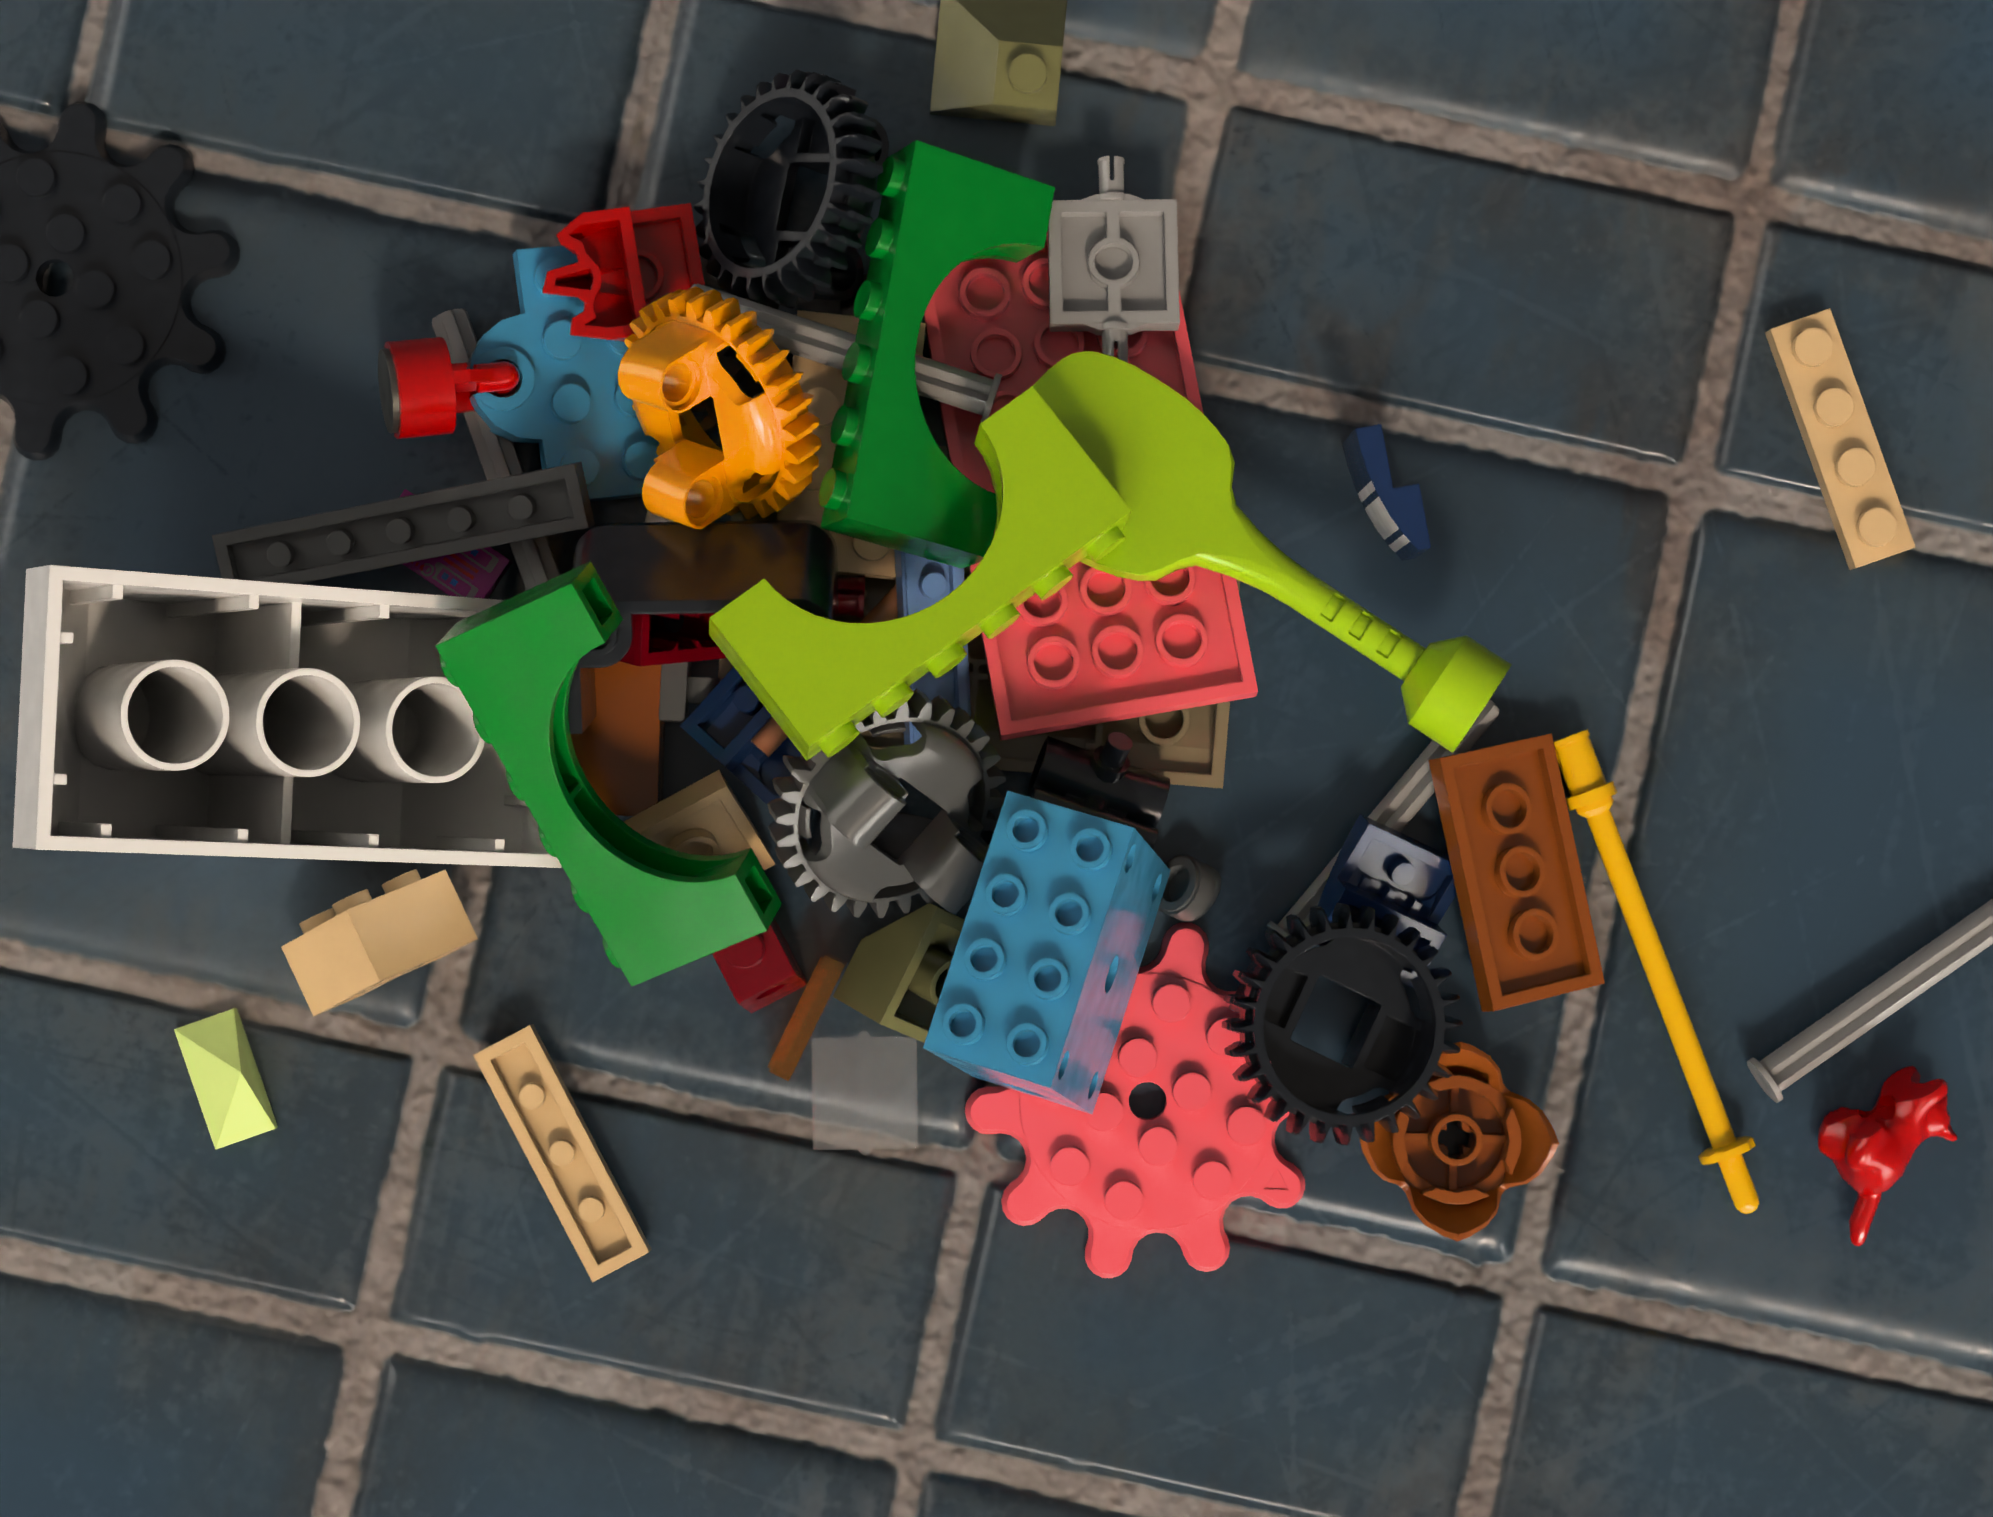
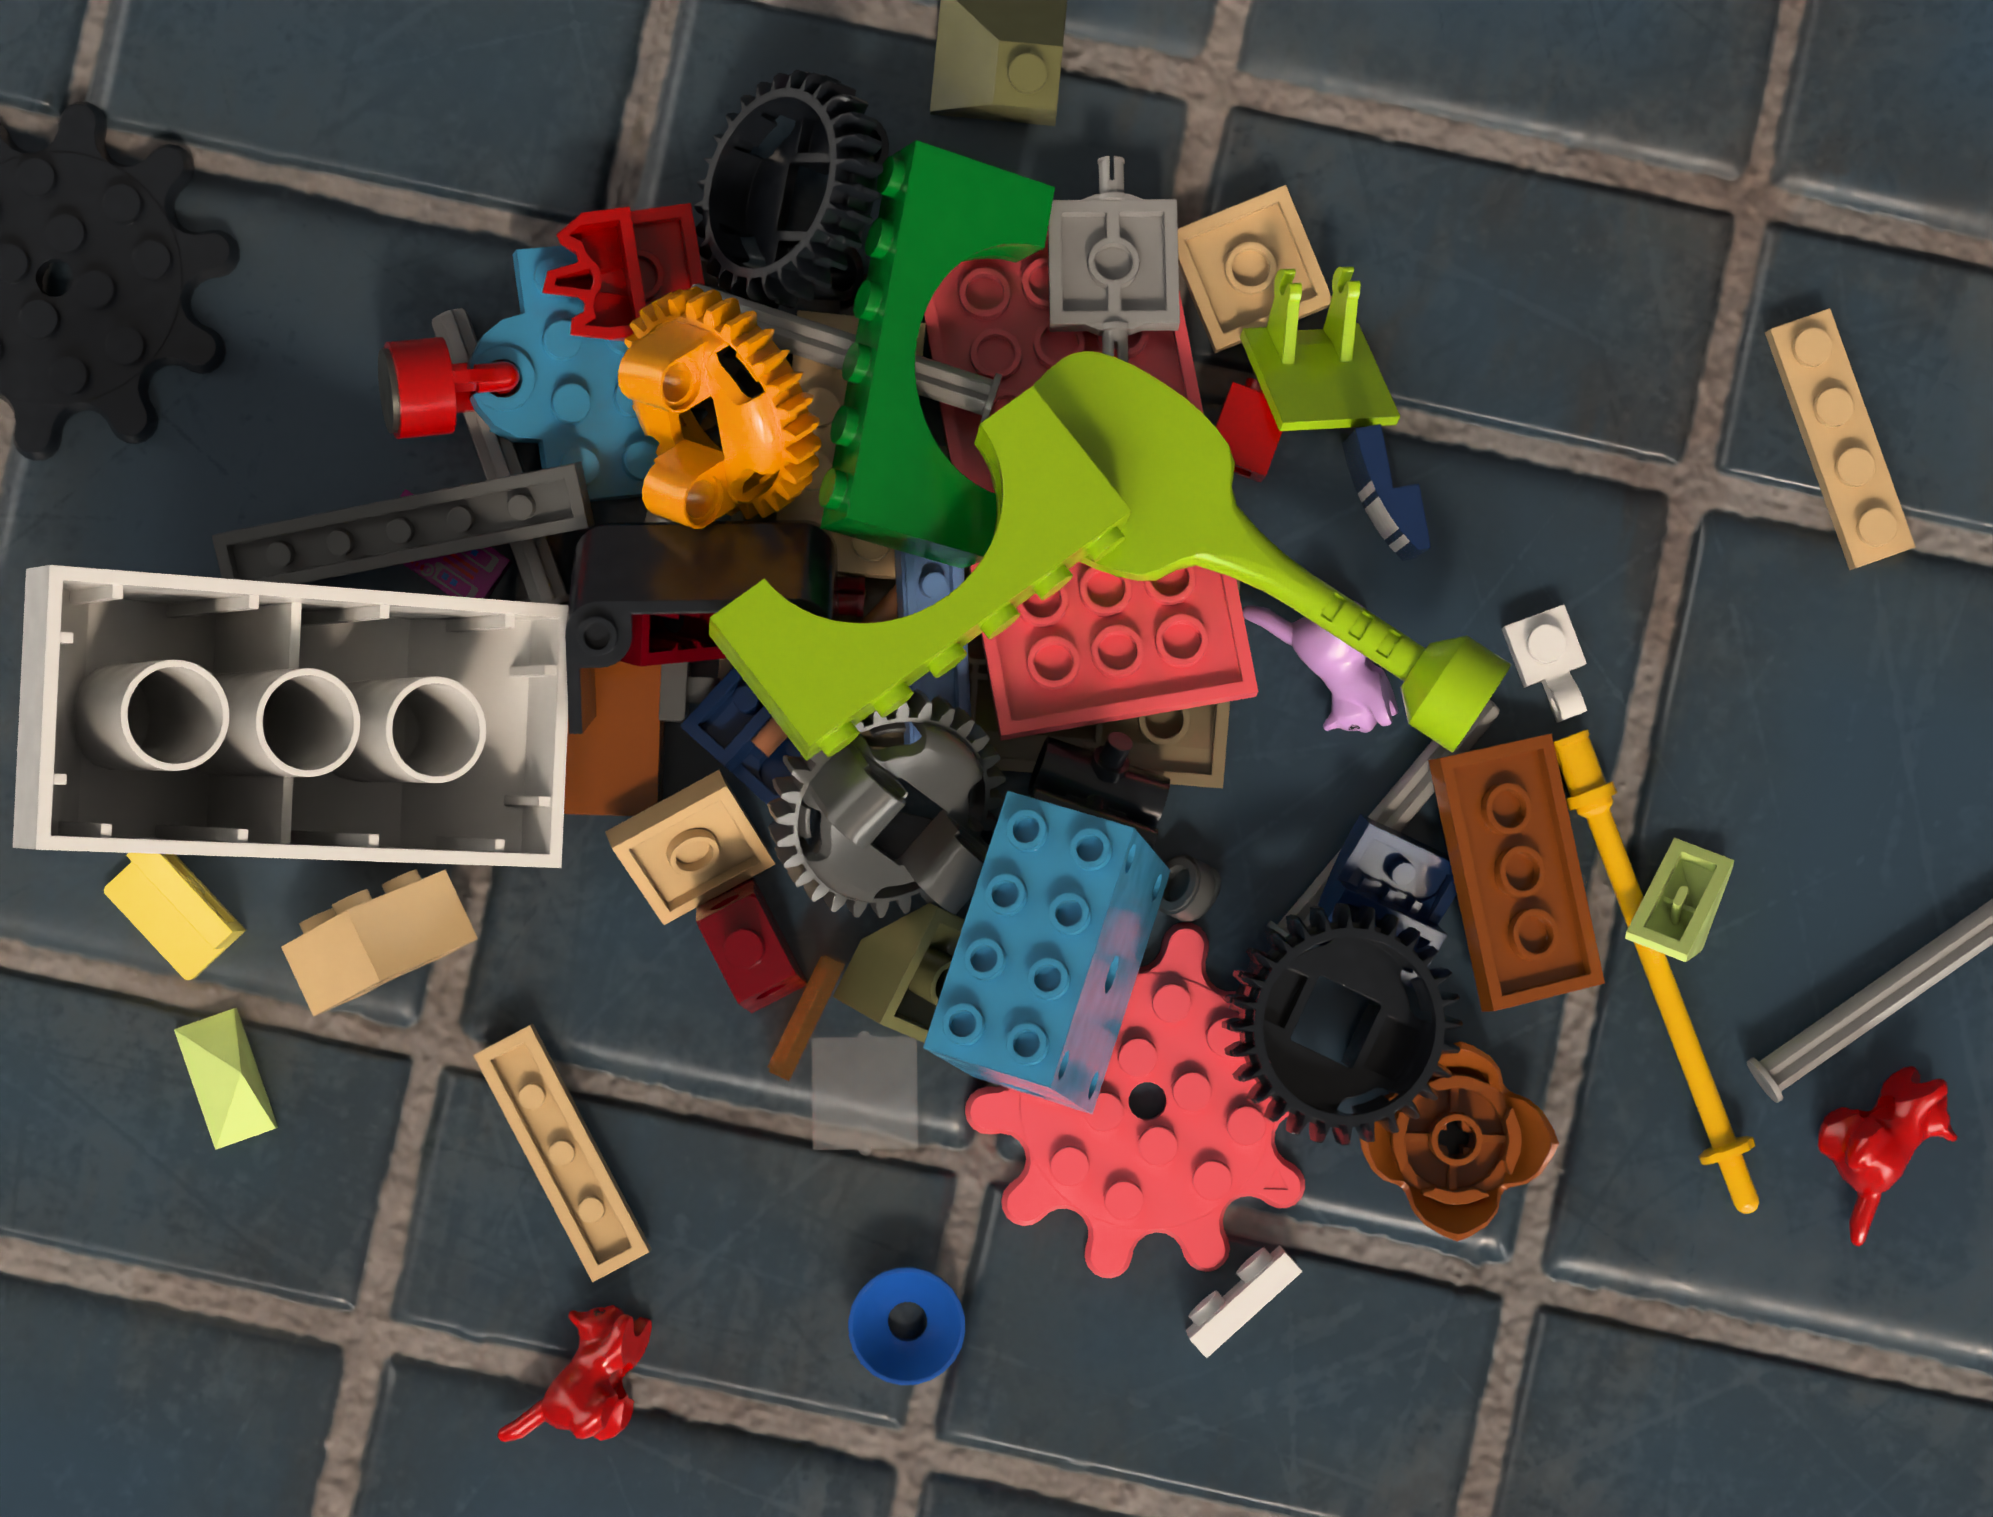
green arch [435,561,782,987] -> none
none -> light yellow panel [104,853,246,980]
none -> red animal [497,1305,652,1442]
none -> blue piece [848,1266,965,1385]
none -> tan plate [1178,185,1332,354]
none -> white plate [1186,1245,1303,1358]
none -> red brick [1215,378,1283,483]
none -> lime plate [1240,266,1400,431]
none -> lavender animal [1242,601,1398,733]
none -> white plate [1502,605,1587,723]
none -> yellowish green slope [1625,837,1734,962]

